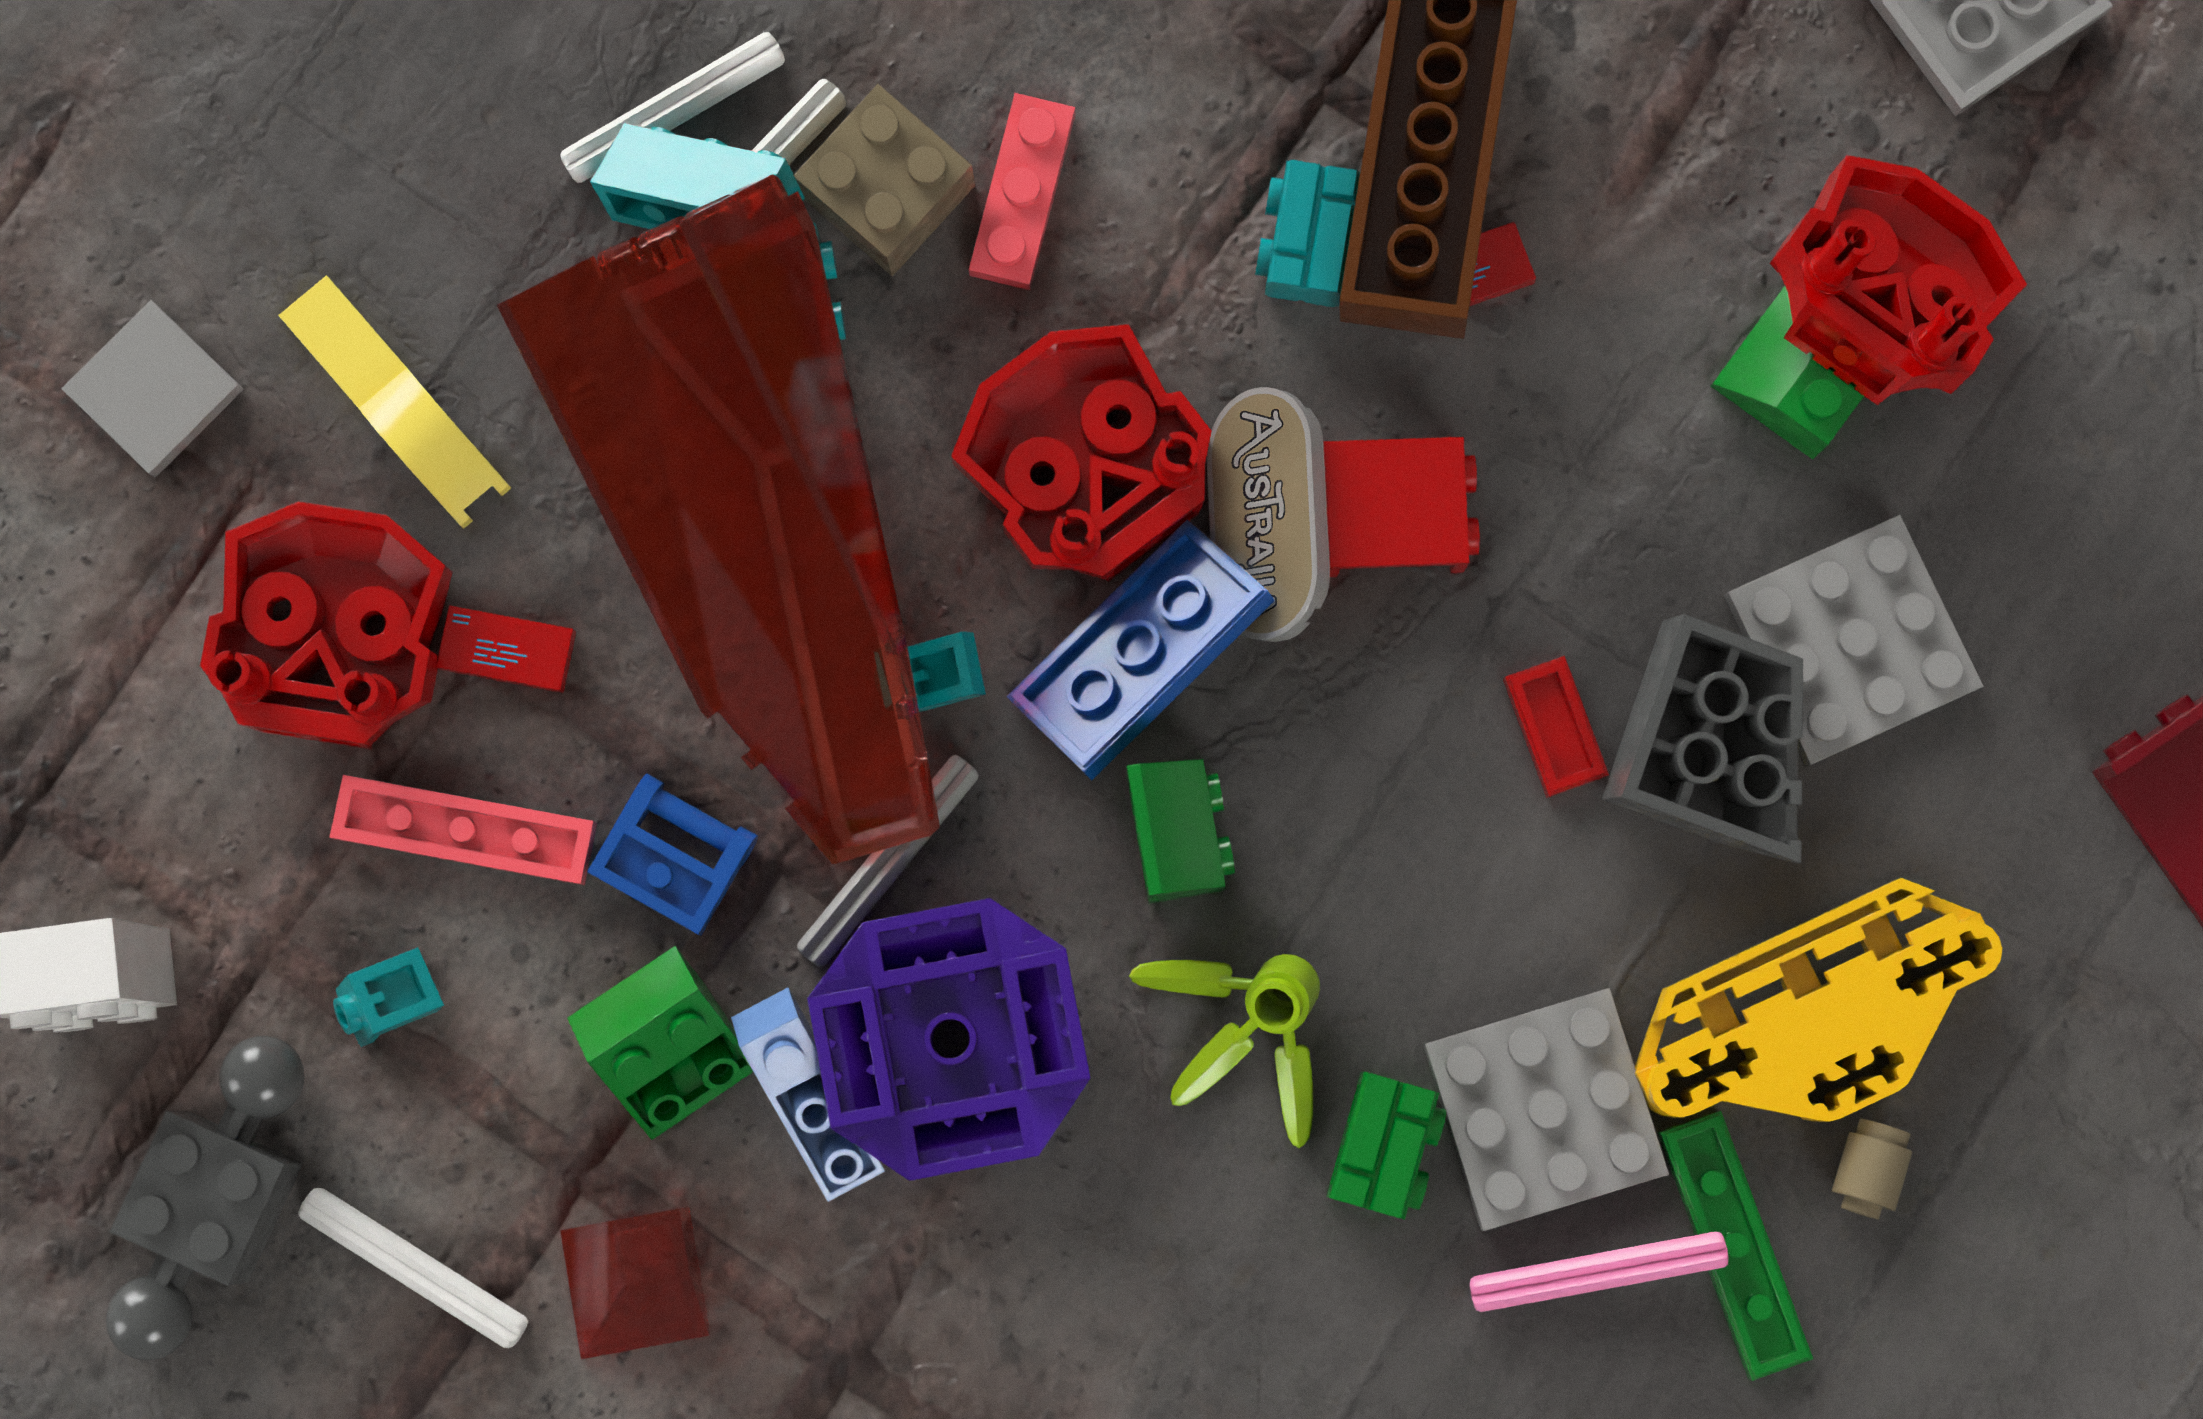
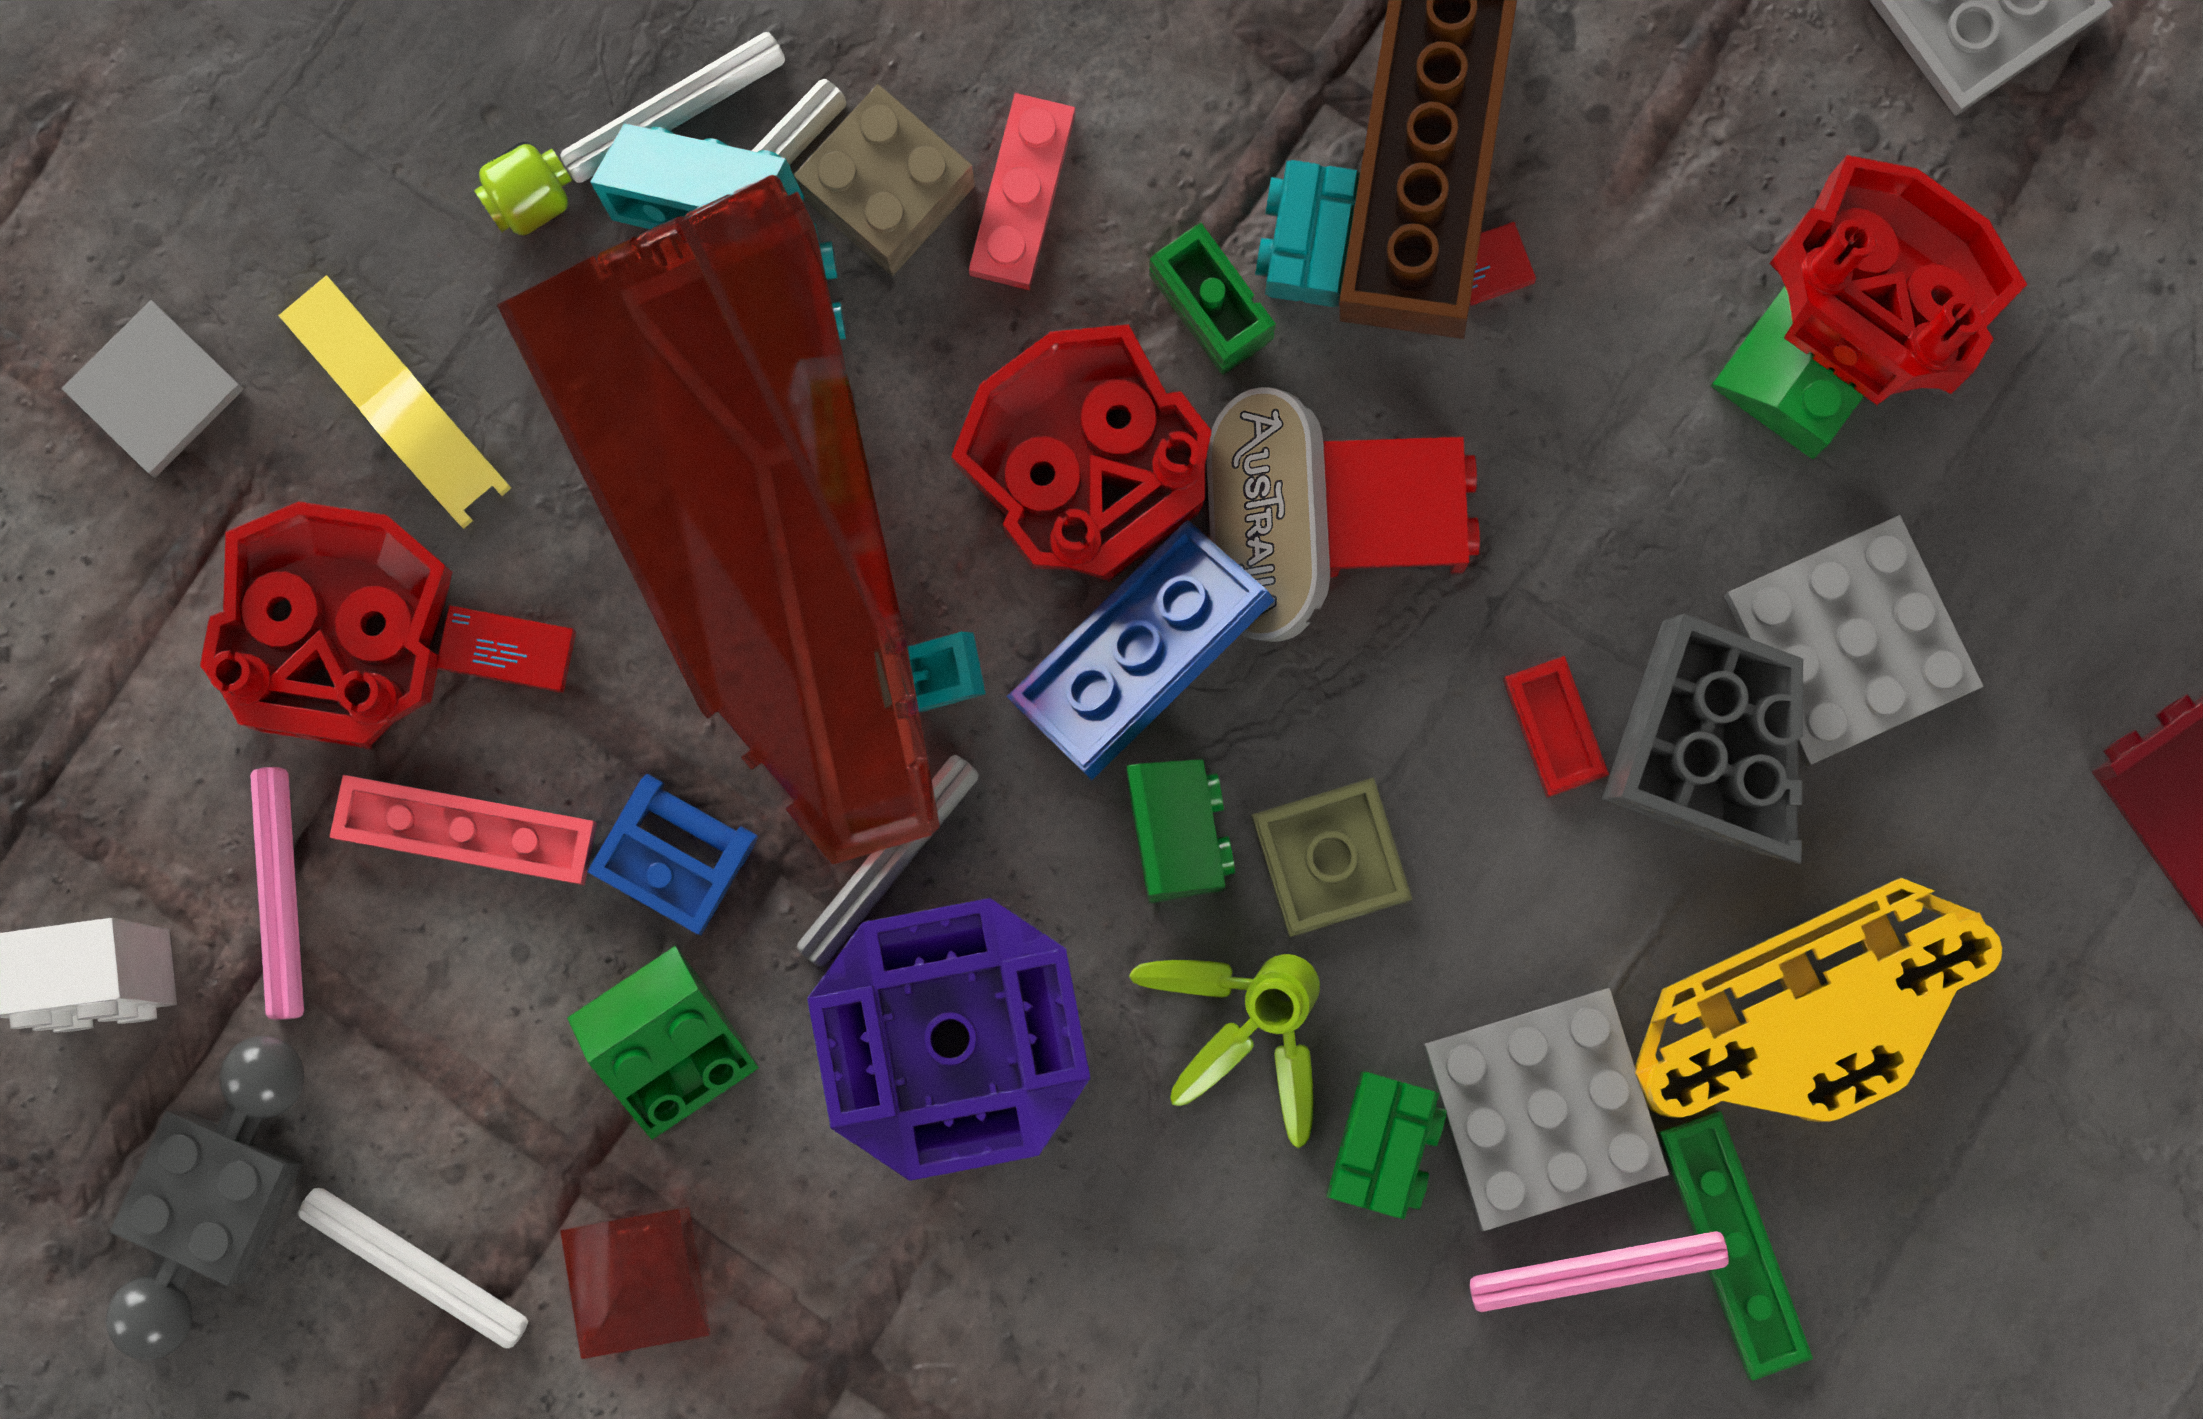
teal bracket [333,947,444,1047] -> none
medium blue slope [731,987,885,1202] -> none
dark tan brick [1831,1118,1913,1220] -> none
none -> bright pink axle [250,767,304,1020]
none -> lime head [474,142,572,235]
none -> green brick [1149,223,1276,375]
none -> olive tile [1251,777,1412,938]

